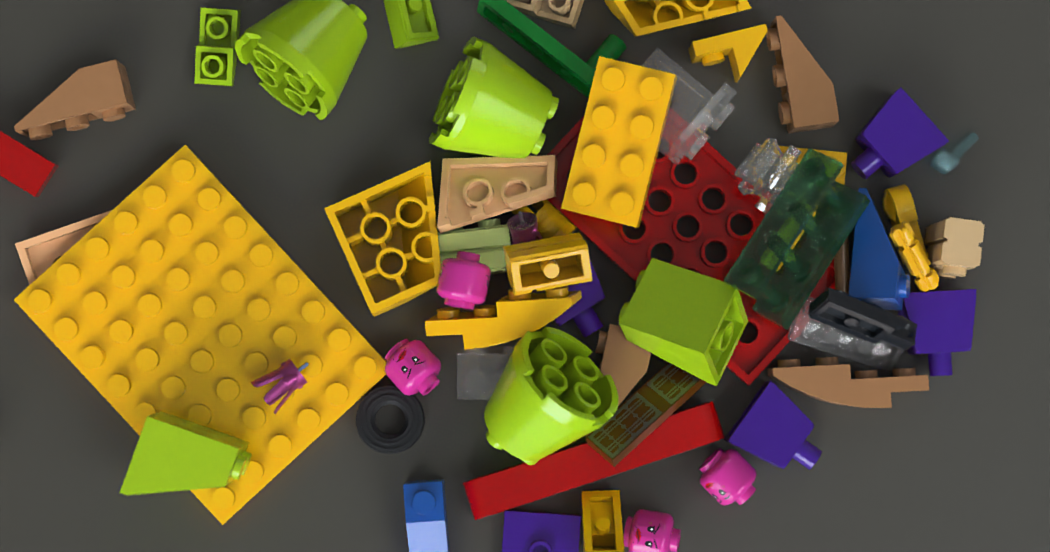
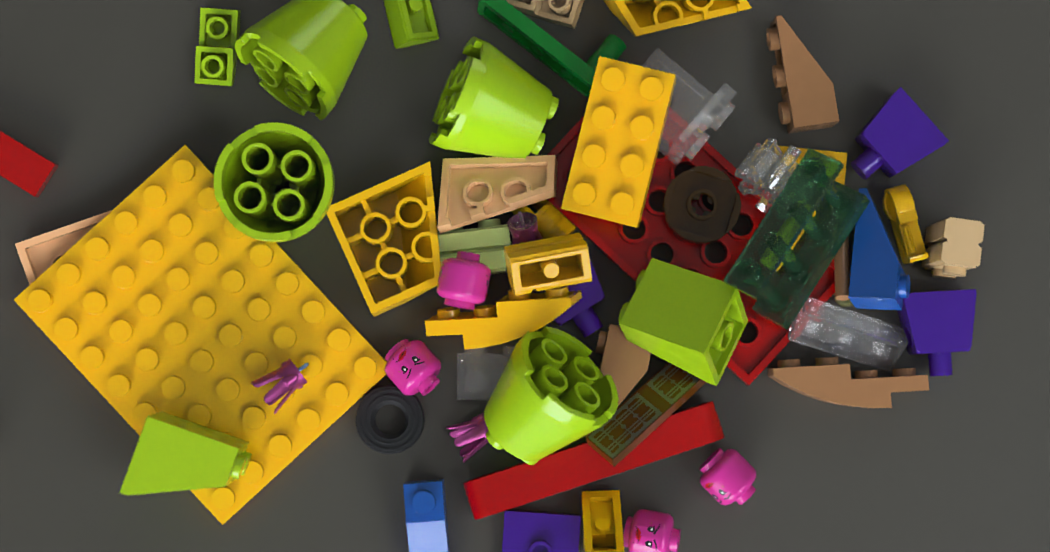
medium nougat slope [14,59,136,140] -> none
yellow slope [688,24,768,83] -> none
dark purple torso [723,381,822,470] -> none
black hinge [808,288,917,350] -> none
yellow axle [889,222,939,292] -> none
clear light blue hand [930,133,979,174] -> none
none -> lime cone [214,122,335,242]
none -> flat silver piece [446,413,489,463]
none -> dark brown plate [663,166,741,244]

